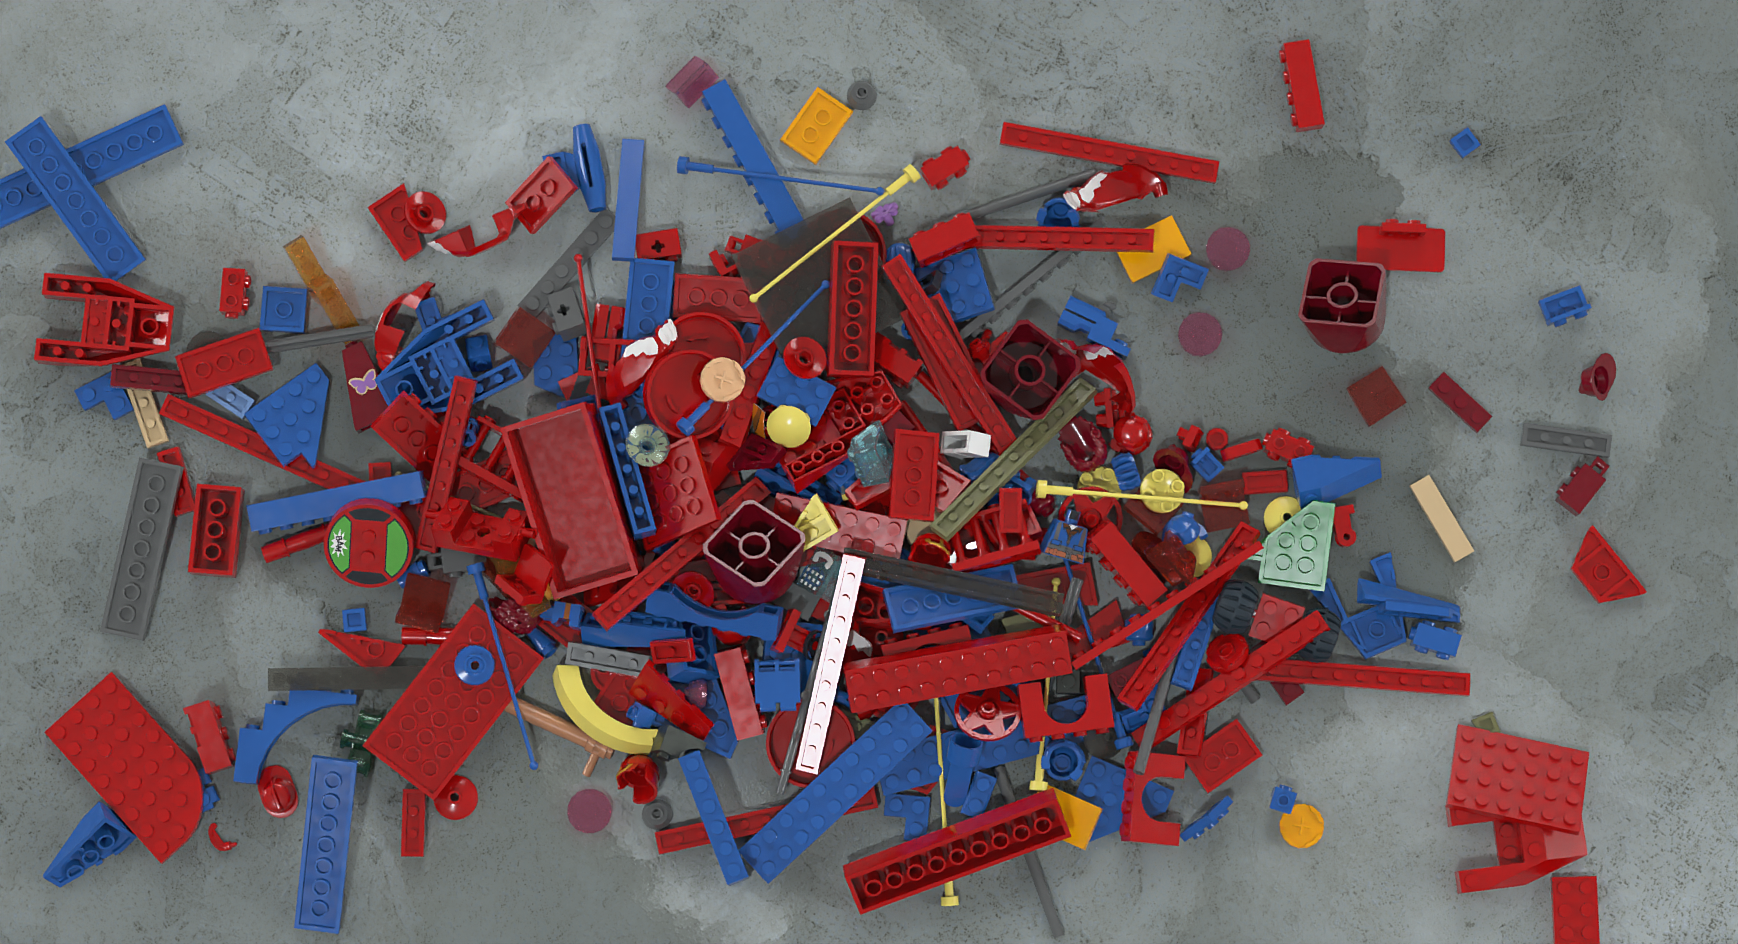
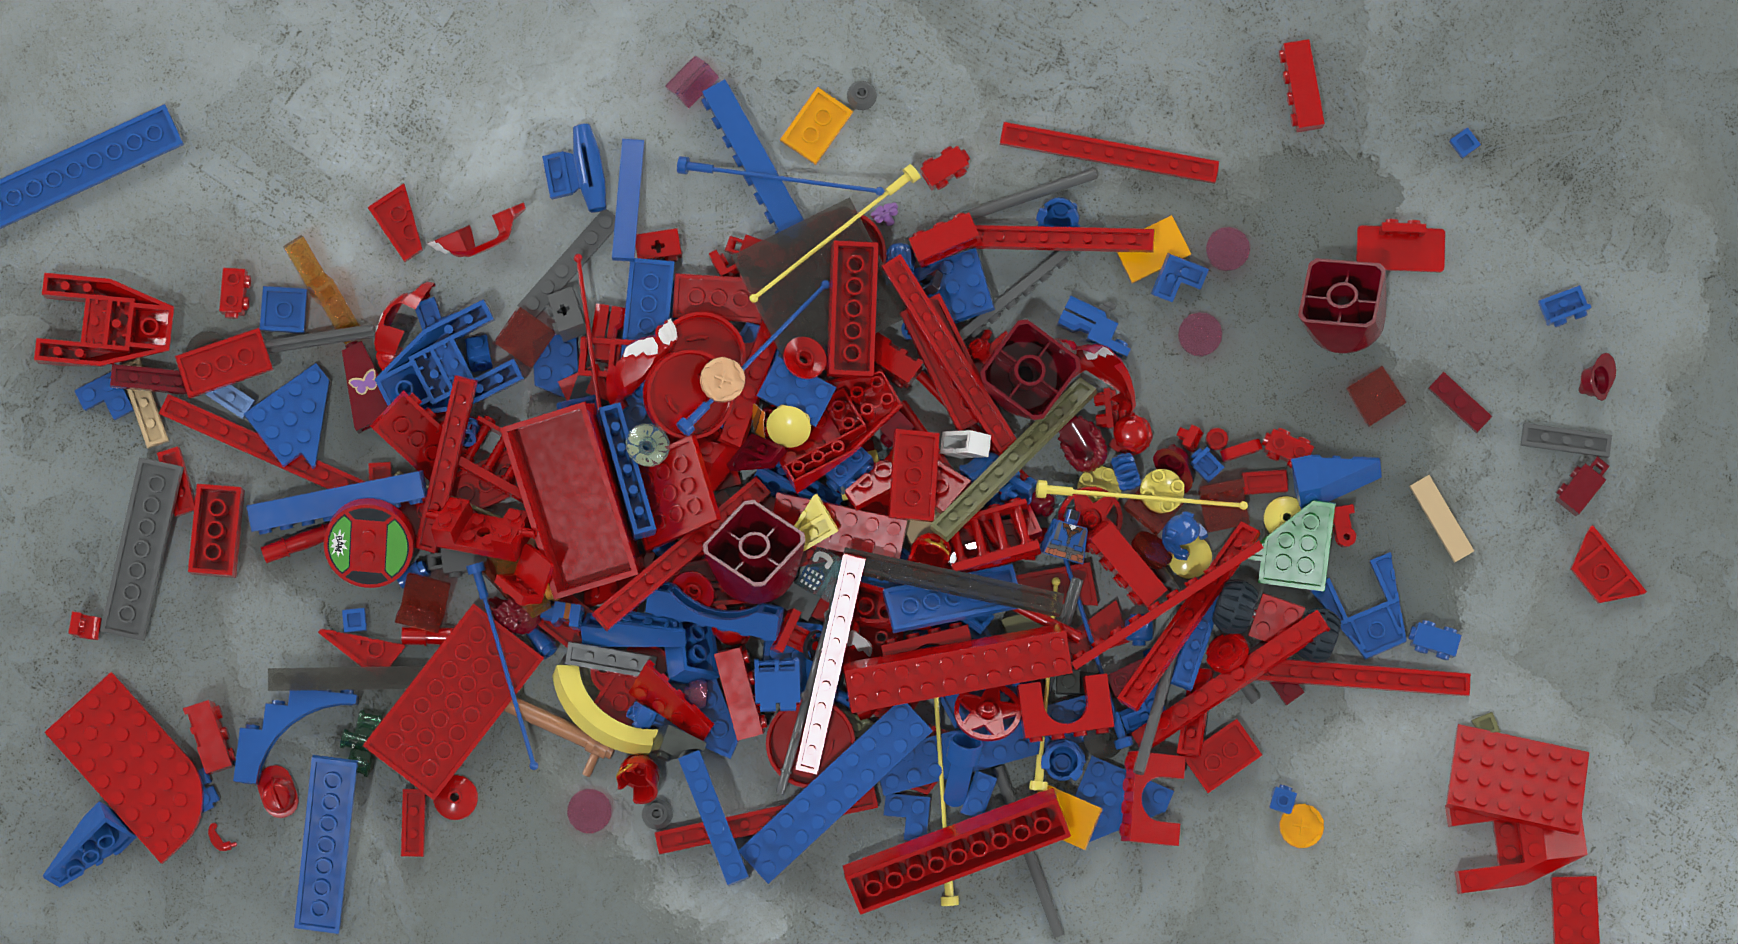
blue plate [5,116,146,281] -> none
red dish [404,191,446,234] -> none
blue piece [454,645,495,685] -> none
red plate [505,156,578,234] -> none
red plate [650,638,696,664] -> none
clear light blue slope [847,420,893,487] -> none
red tile [999,488,1022,533] -> none
red animal [1063,164,1168,212] -> none
clear red bracket [1145,530,1197,587] -> none
blue plate [1180,795,1233,842] -> none
blue wedge [1357,578,1460,623] -> none
none -> red plate [68,611,102,640]

